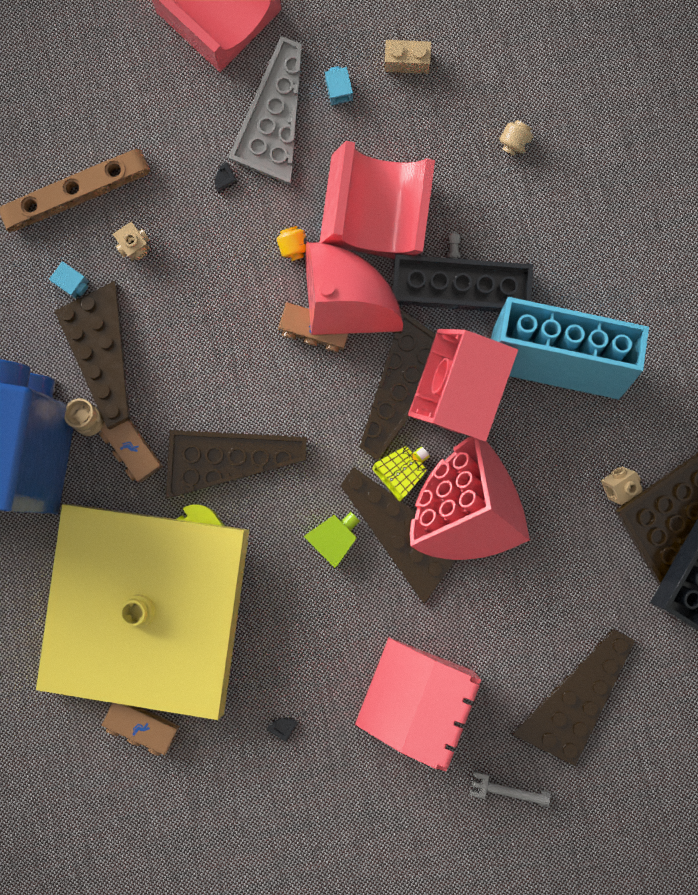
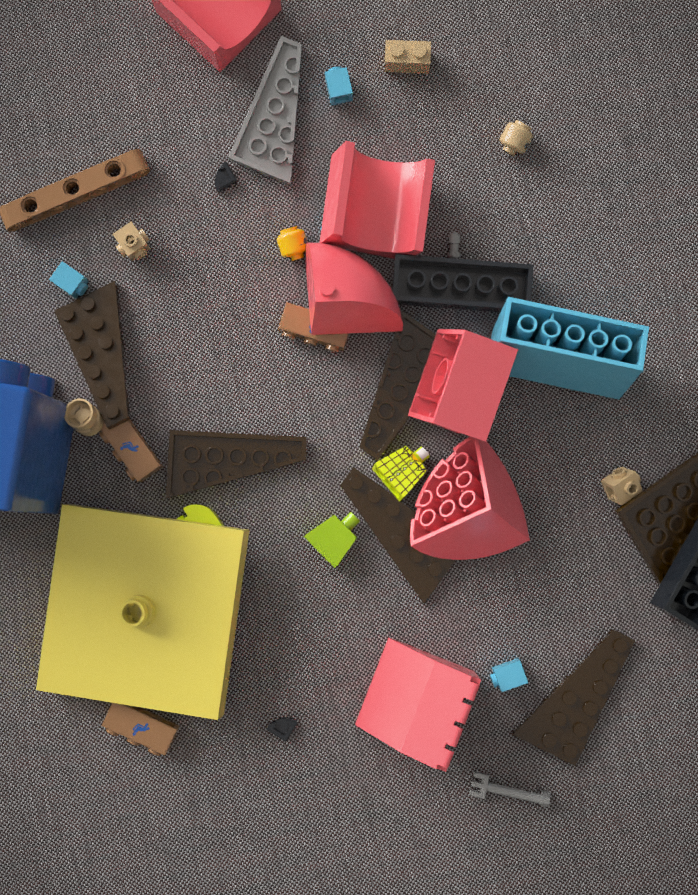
none -> medium azure brick [490,658,528,692]

